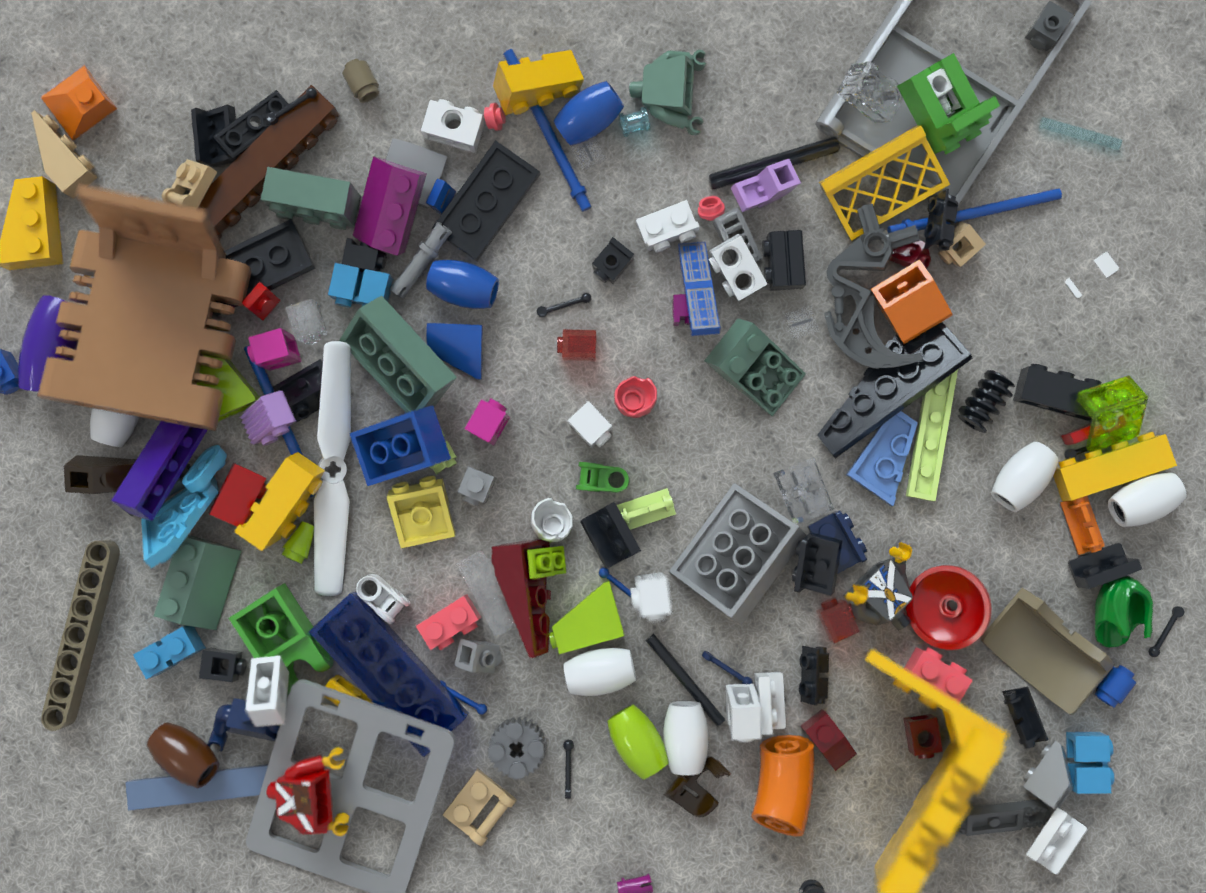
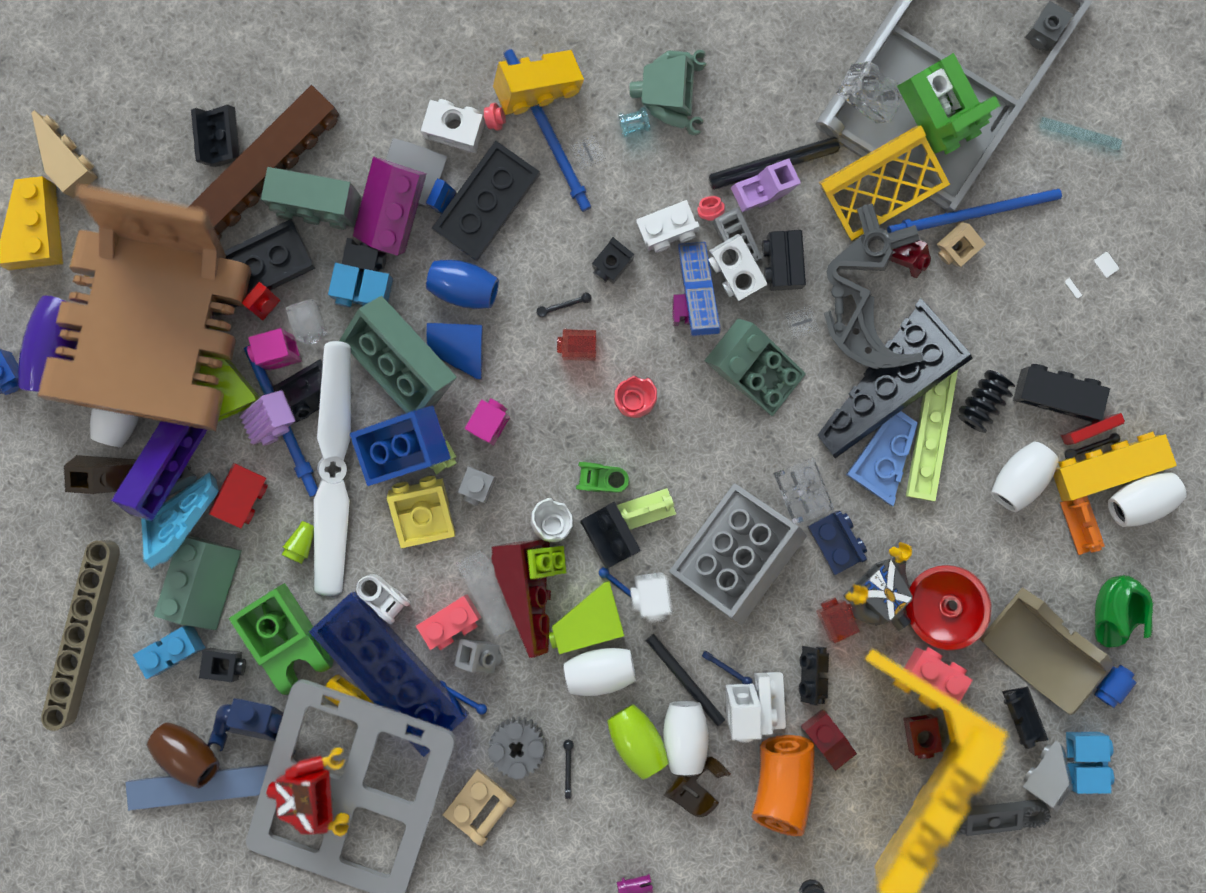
orange slope [41,65,117,141] -> none
tan plate [162,159,217,209] -> none
medium azure plate [182,445,227,493] -> none
black tile [213,90,289,161] -> none
yellow wedge [234,452,325,551] -> none
white brick [246,656,289,727] -> none
black hinge [266,88,317,125] -> none
dark tan brick [342,59,380,103] -> none
light grey pin [390,222,452,298] -> none
blue piece [553,81,624,146] -> none
white brick [568,401,612,448] -> none
black bracket [792,532,843,596] -> none
orange slope [871,259,953,344] -> none
black hinge [924,189,958,251] -> none
white bracket [1026,807,1087,875] -> none
black bracket [1068,543,1143,589] -> none
clear neon green bracket [1077,375,1149,452] -> none
black hinge [1148,606,1184,657] -> none

